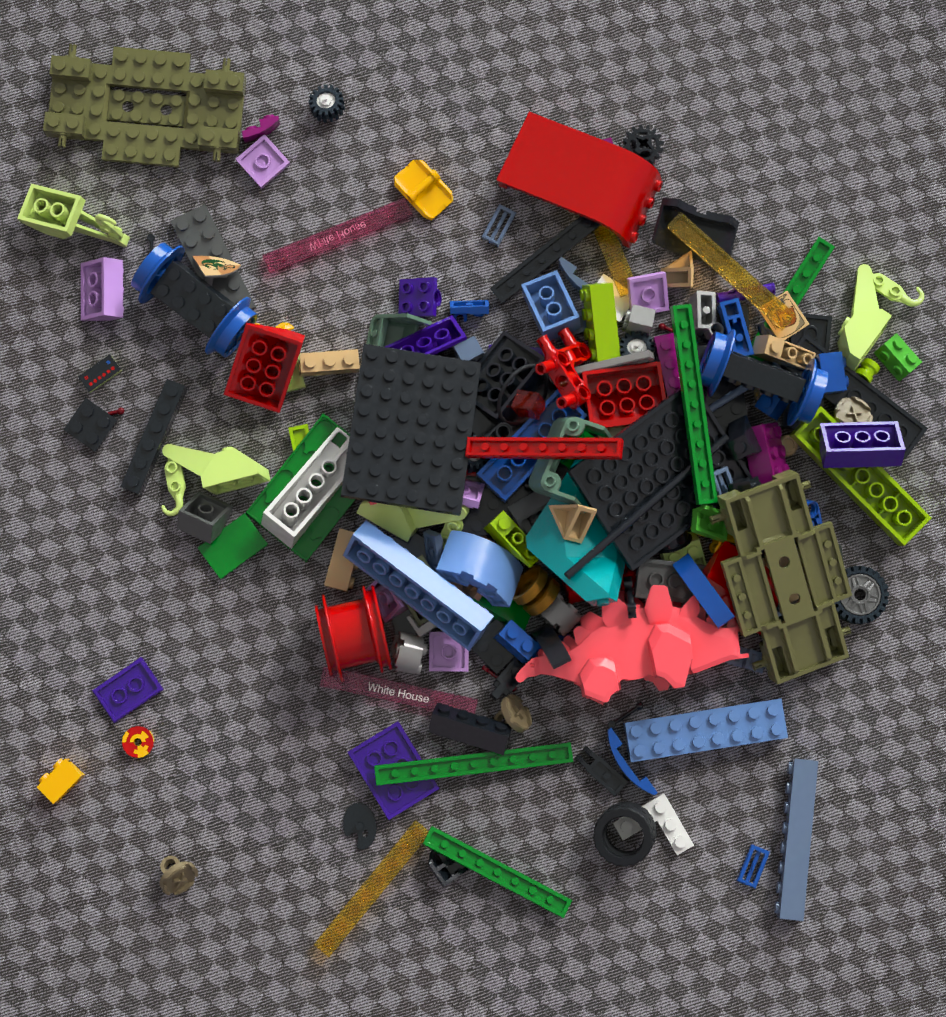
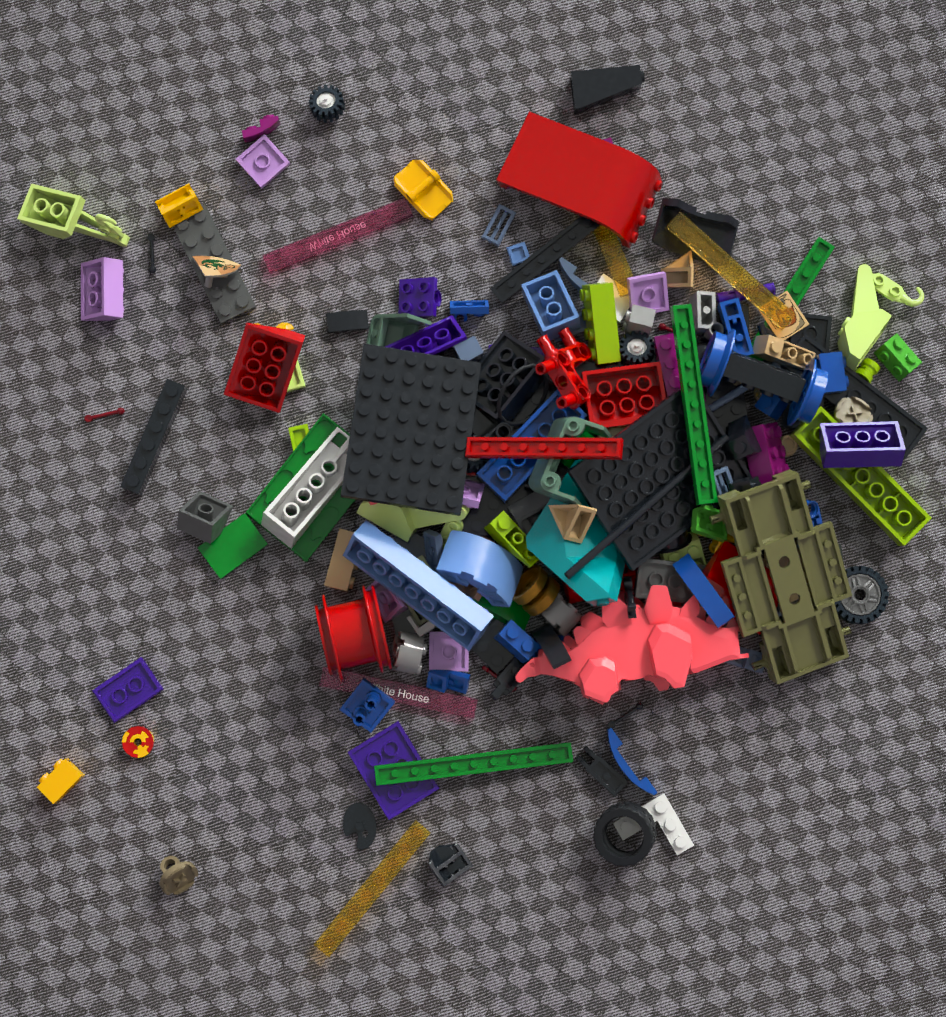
olive piece [43,44,246,168] -> none
black plate [63,398,119,452] -> none
black tile [78,354,122,393] -> none
brick [131,243,258,358] -> none
yellowish green slope [161,444,271,516] -> none
tan brick [298,349,360,377] -> none
green plate [422,826,572,919] -> none
black brick [428,703,512,755] -> none
dark tan tile [494,694,532,733] -> none
clear red brick [511,389,546,420] -> none
light grey tile [574,350,655,377] -> none
black gear [622,124,664,165] -> none
medium blue brick [623,698,788,762] -> none
blue tile [736,844,770,889] -> none
sand blue brick [774,758,818,921] -> none
none -> yellow hinge [155,183,204,228]
none -> black slope [325,310,369,333]
none -> blue plate [339,678,395,733]
none -> blue slope [426,670,470,694]
none -> medium blue tile [506,242,530,267]
none -> black slope [570,65,645,114]

